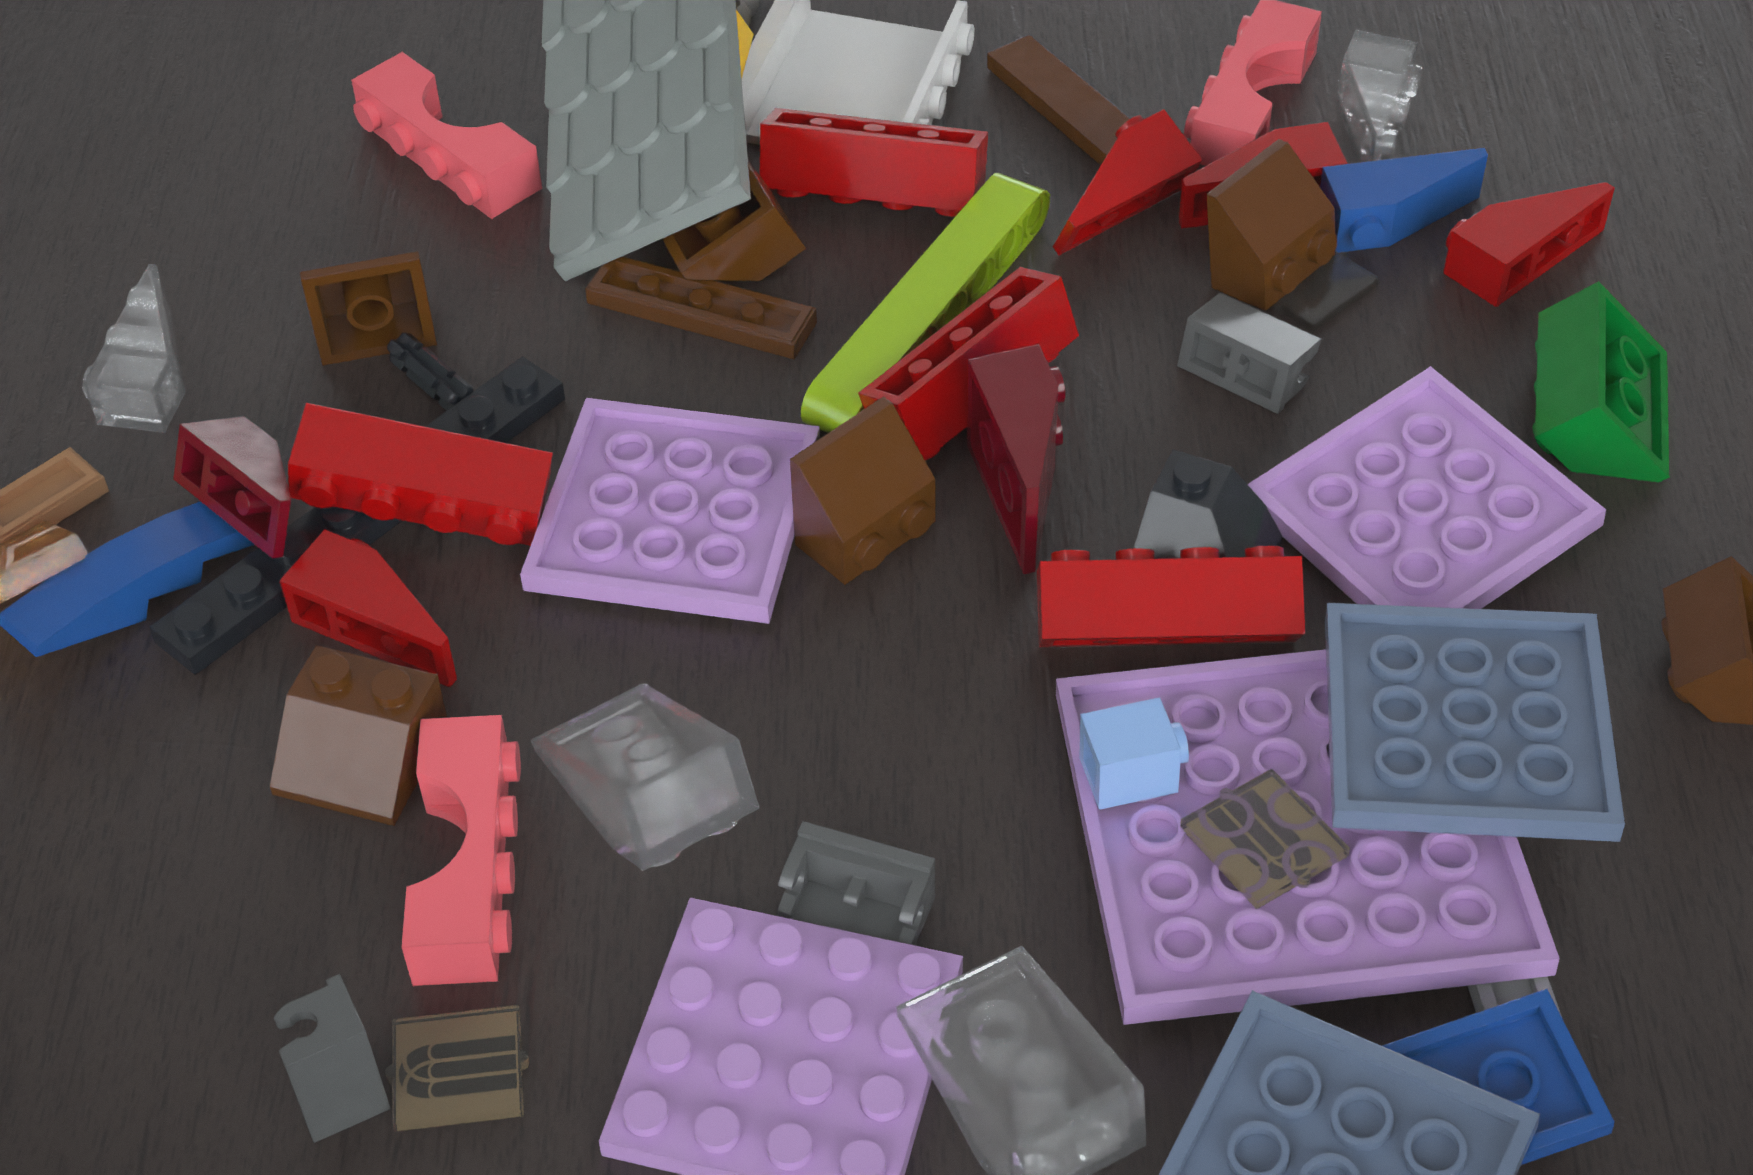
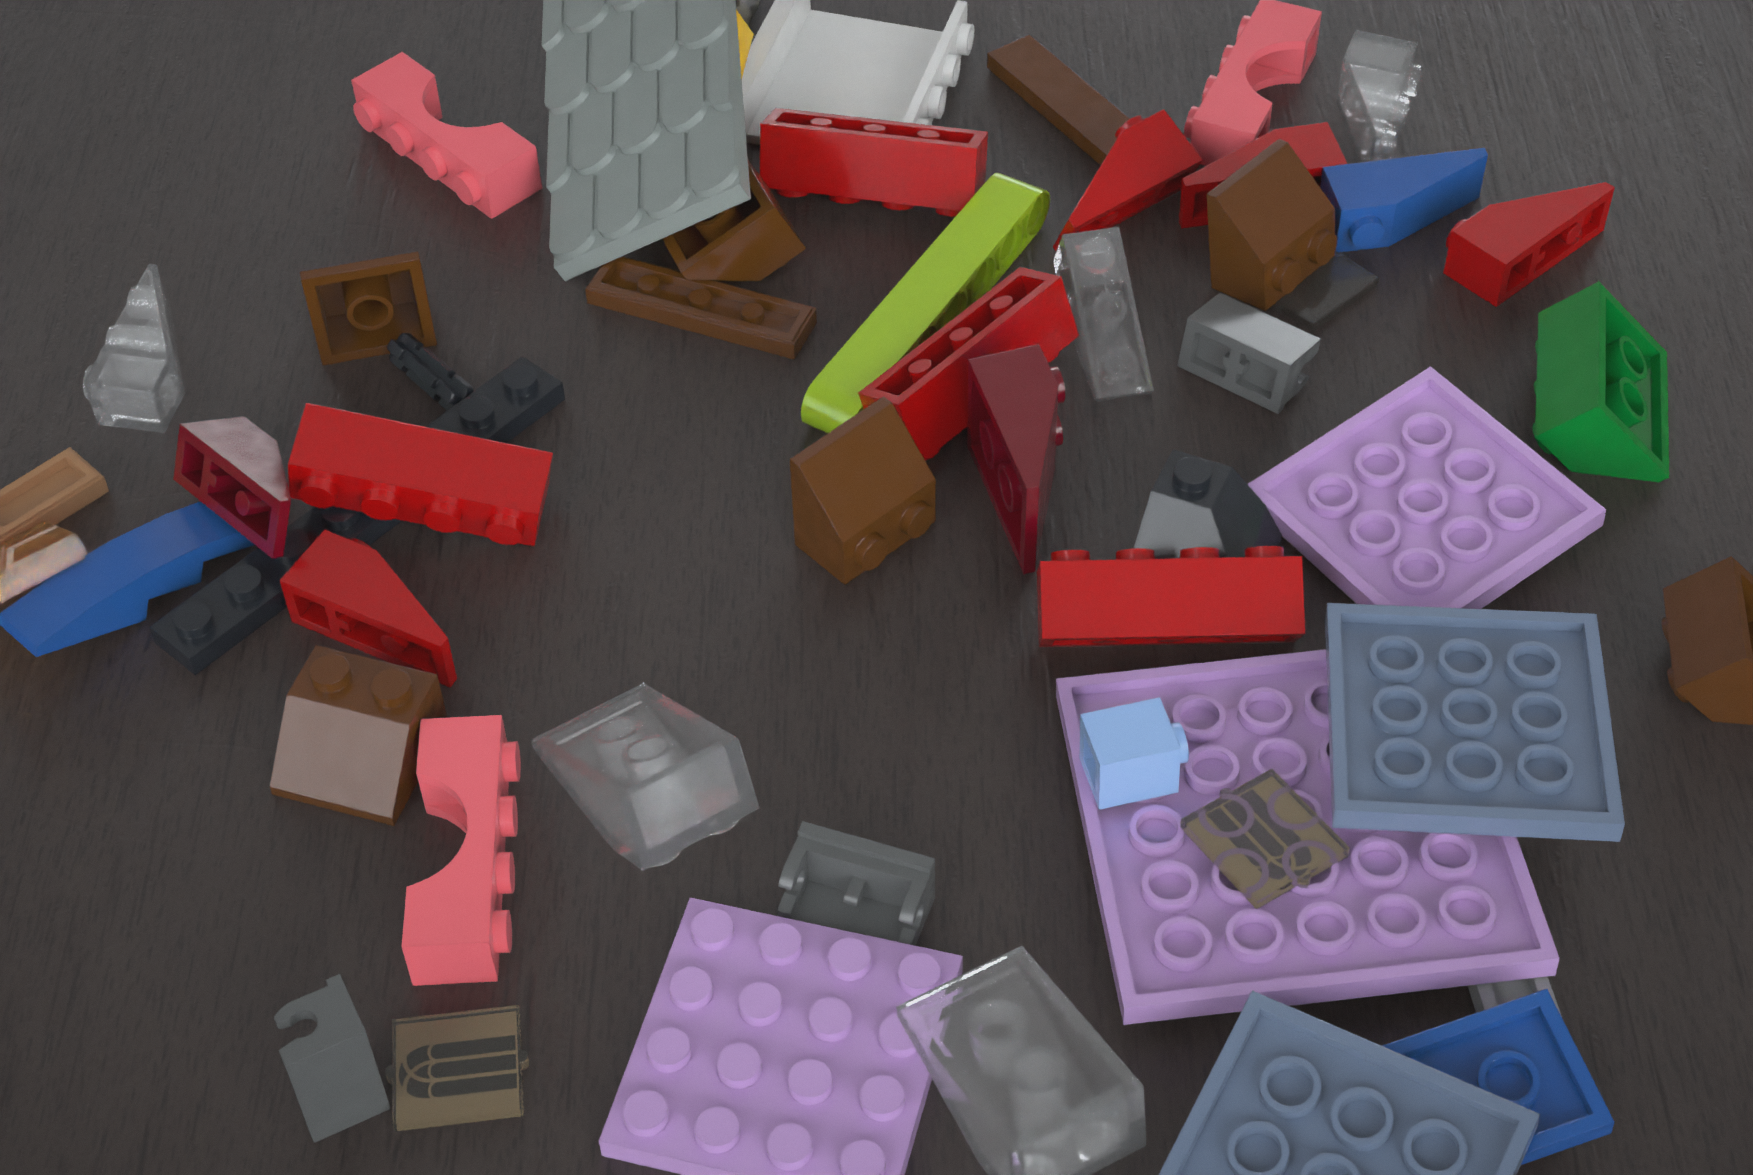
lavender plate [520,398,820,624] -> none
none -> clear slope [1053,227,1154,402]

